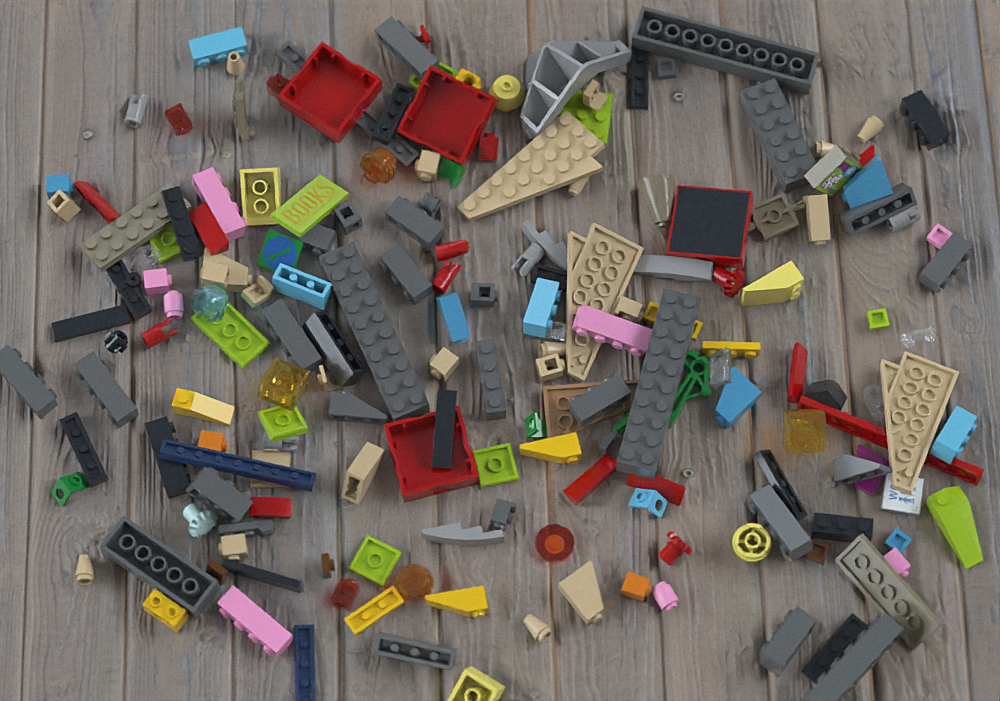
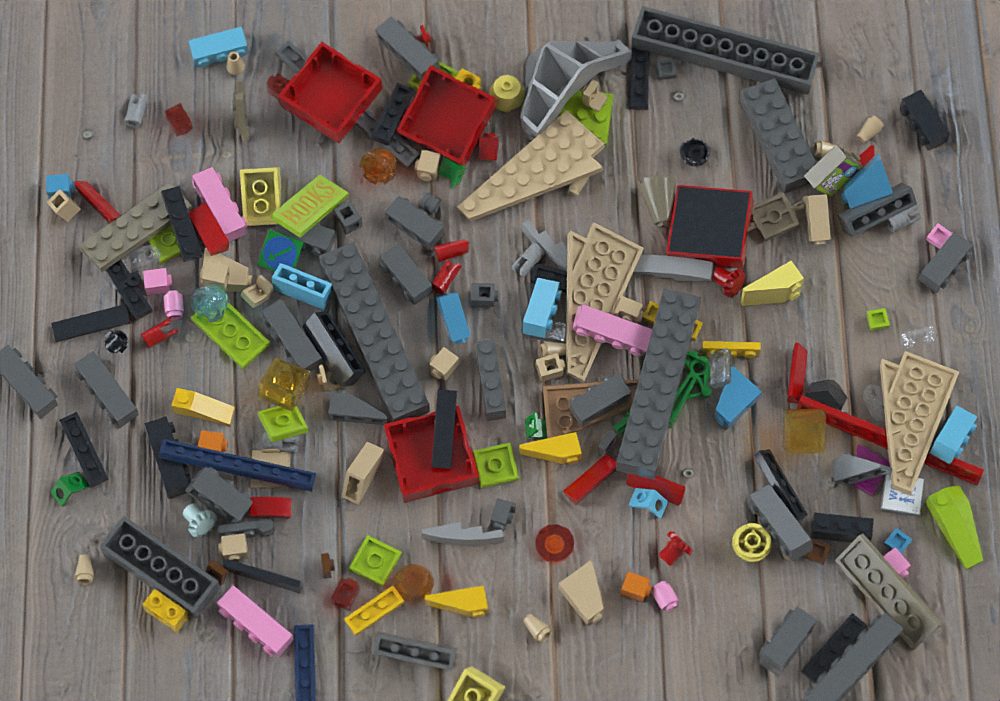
none -> black hair [680,138,710,167]

